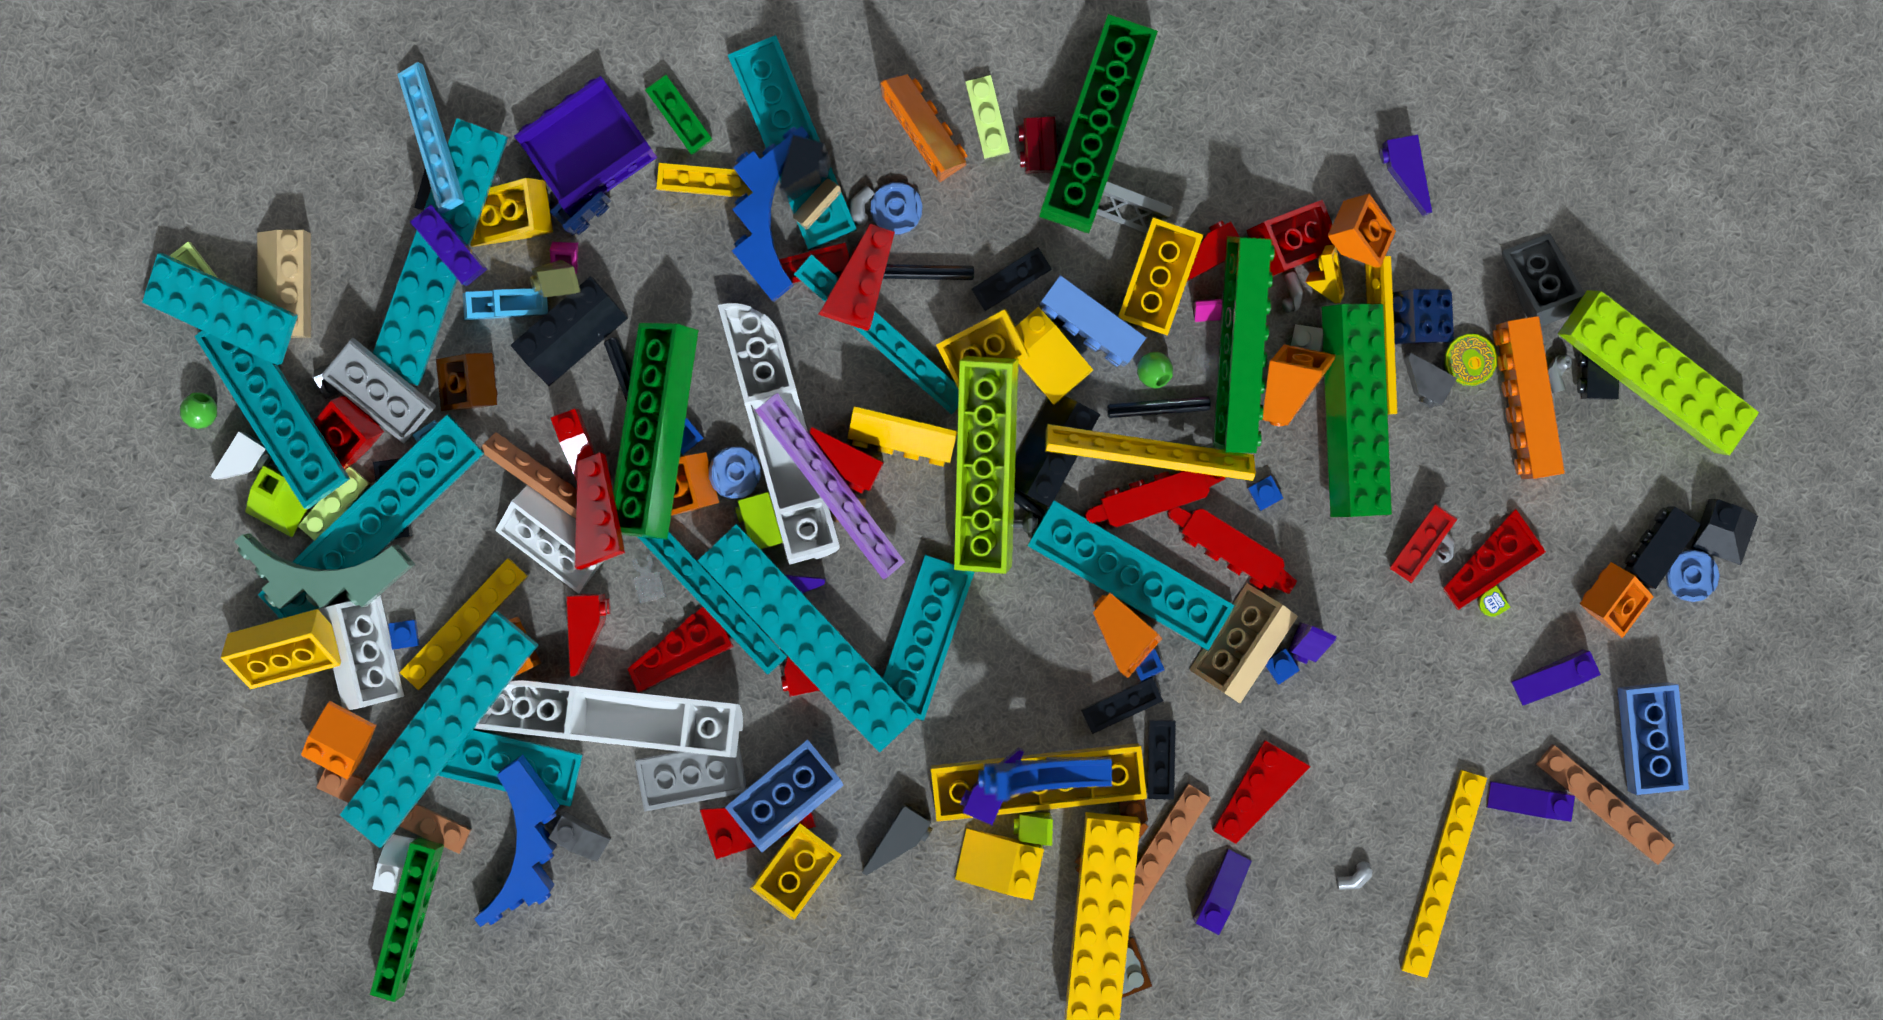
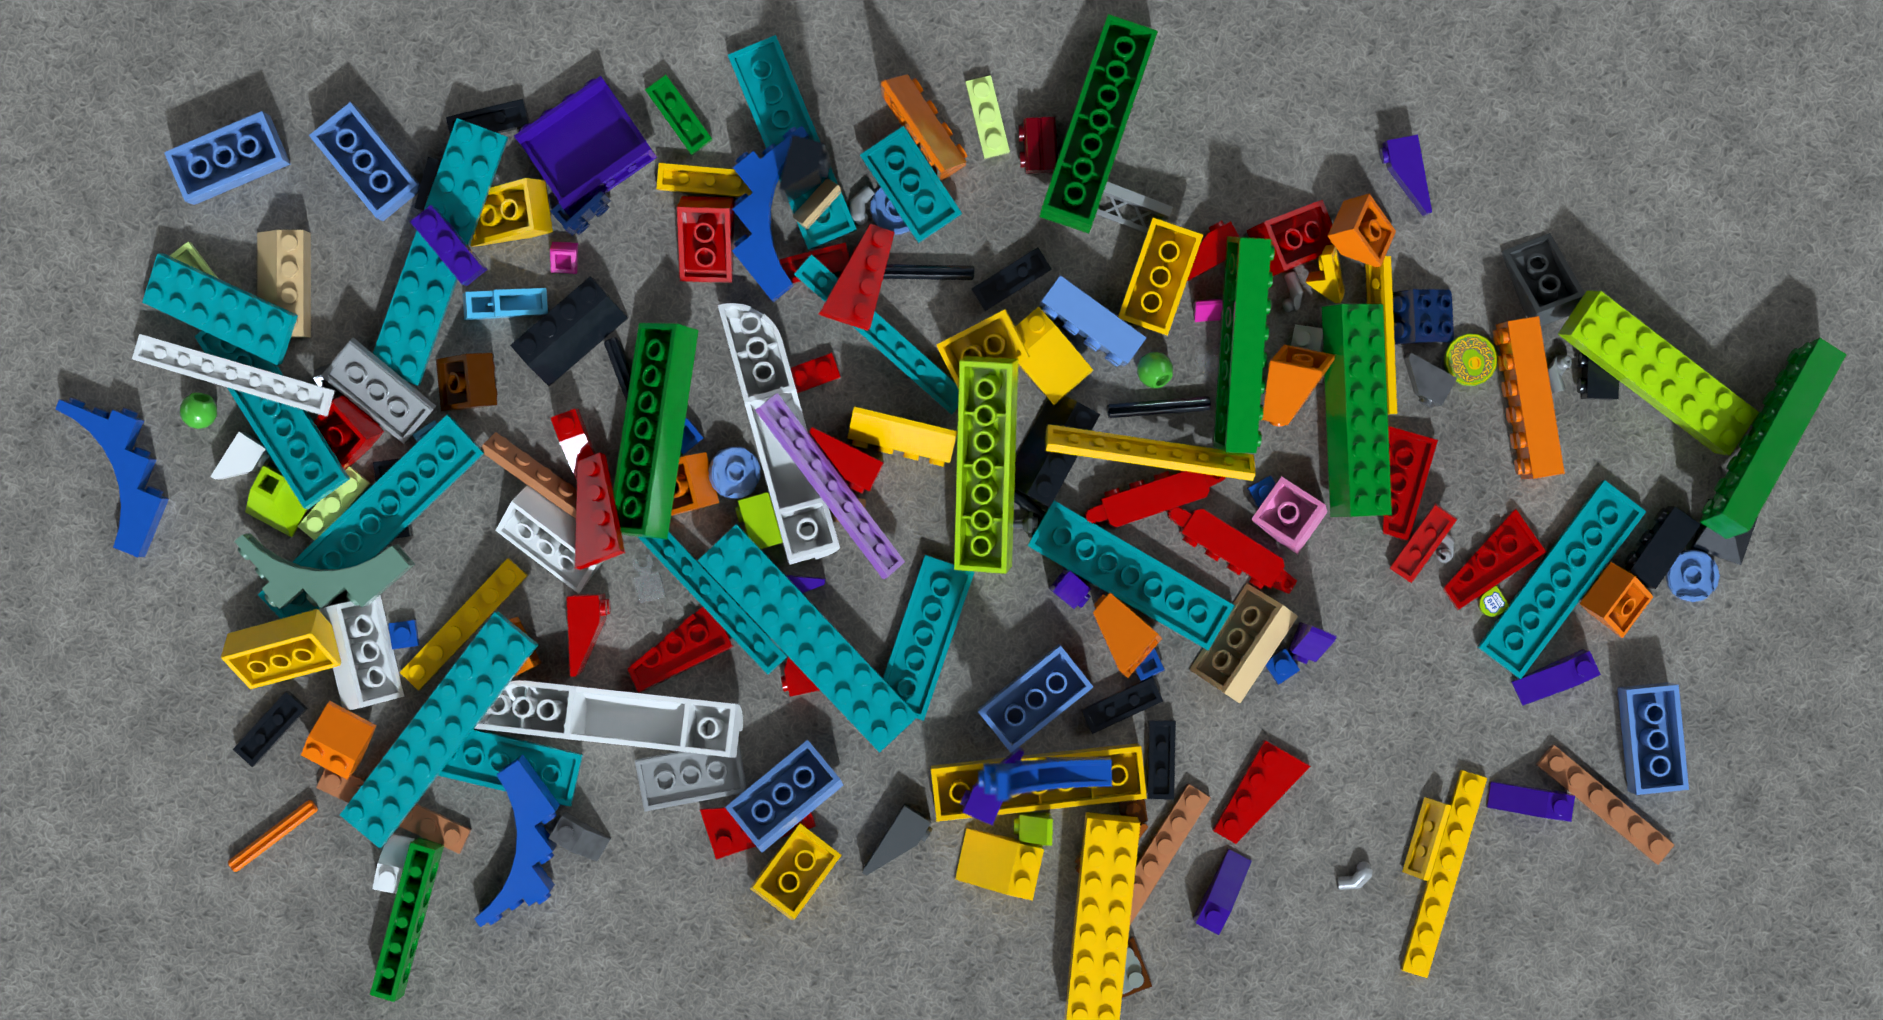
medium azure tile [397,62,465,213] -> none
olive slope [530,260,580,297] -> none
none -> blue arch [55,397,169,557]
none -> white plate [132,334,335,416]
none -> medium blue brick [164,111,291,205]
none -> orange axle [228,800,318,872]
none -> black plate [233,691,308,767]
none -> medium blue brick [309,102,420,221]
none -> black plate [446,99,530,135]
none -> red slope [677,196,735,283]
none -> red plate [790,353,841,394]
none -> teal plate [860,126,962,244]
none -> medium blue brick [977,644,1093,753]
none -> dark purple slope [1049,569,1091,609]
none -> bright pink slope [1252,476,1327,555]
none -> red wing [1383,426,1438,541]
none -> yellow plate [1402,797,1451,881]
none -> teal plate [1477,480,1647,679]
none -> green brick [1700,338,1847,539]

